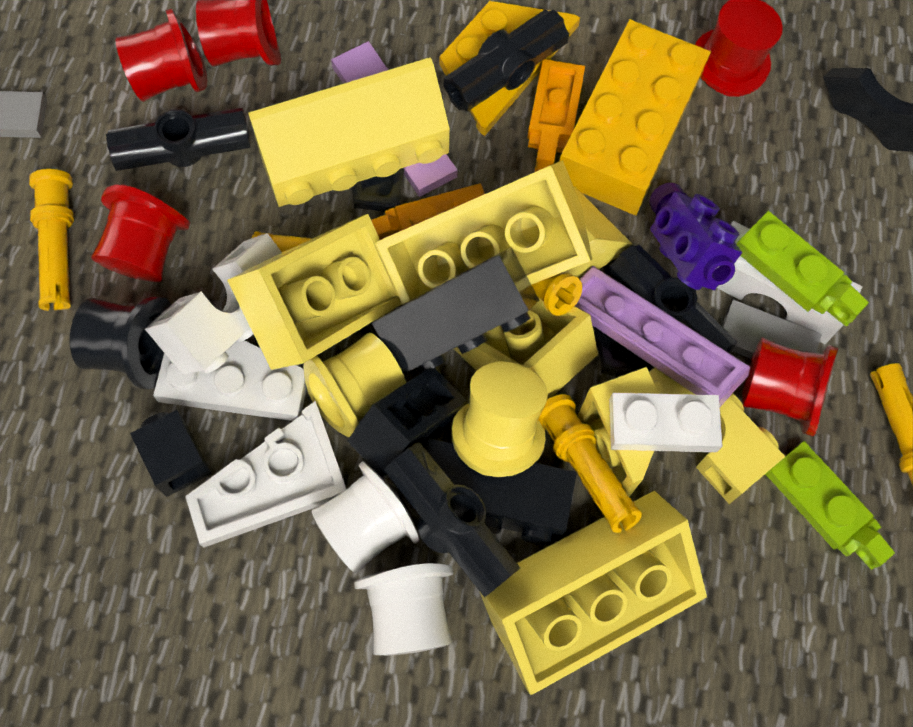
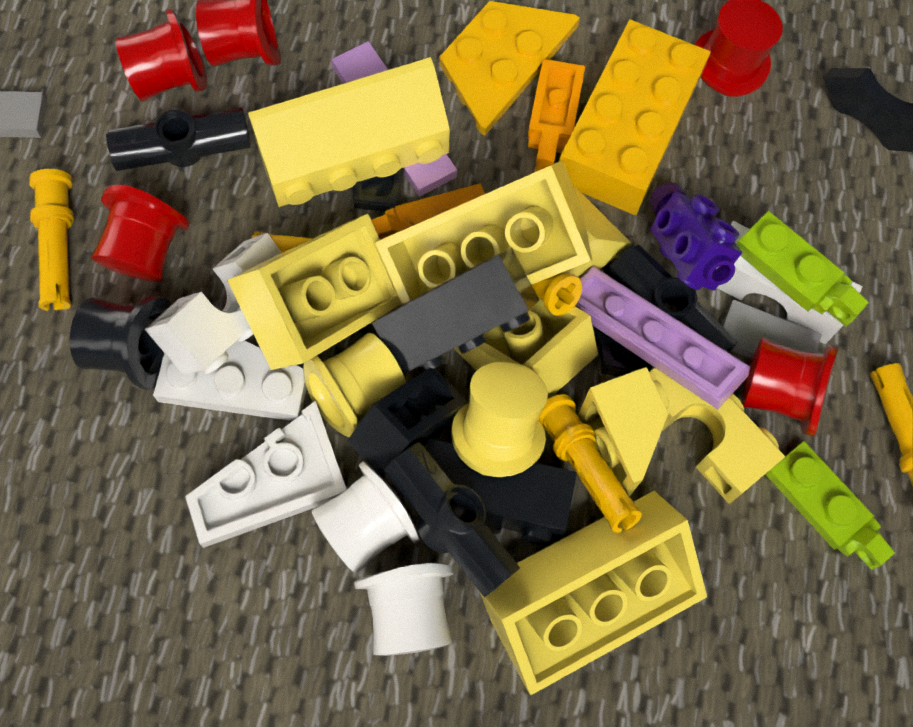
black brick [130,410,212,497] -> none
black piece [443,9,570,112] -> none
white plate [609,393,723,452] -> none

